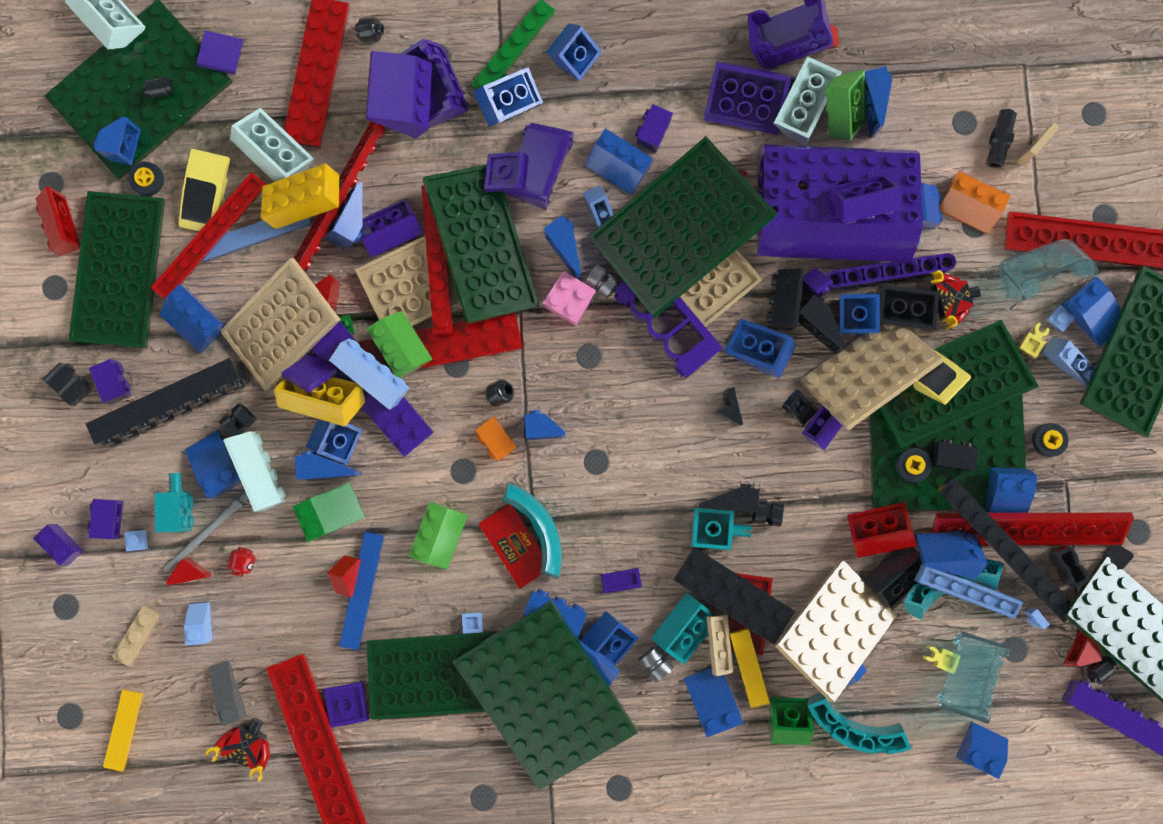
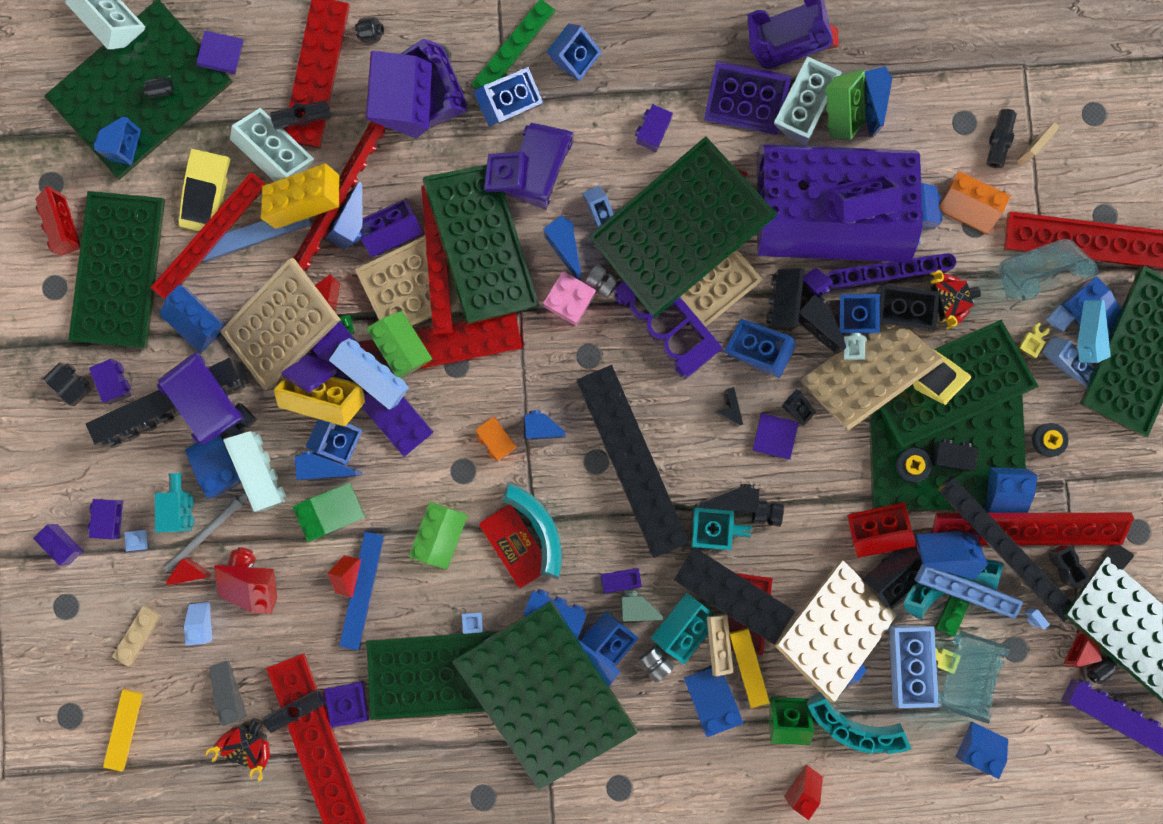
black wheel [128,161,164,196] -> none
black head [485,379,514,407] -> none
blue slope [585,128,653,196] -> none
dark purple brick [802,405,843,450] -> none
none -> dark purple windscreen [156,352,245,445]
none -> red slope [214,565,277,614]
none -> black piece [263,689,325,733]
none -> black piece [270,100,331,130]
none -> black brick [576,365,689,558]
none -> sand green slope [621,590,663,621]
none -> dark purple tile [752,413,799,460]
none -> red slope [784,764,823,821]
none -> light aqua bracket [844,333,867,360]
none -> light blue slope [889,625,939,708]
none -> green plate [935,595,970,637]
none -> medium azure slope [1077,300,1111,363]

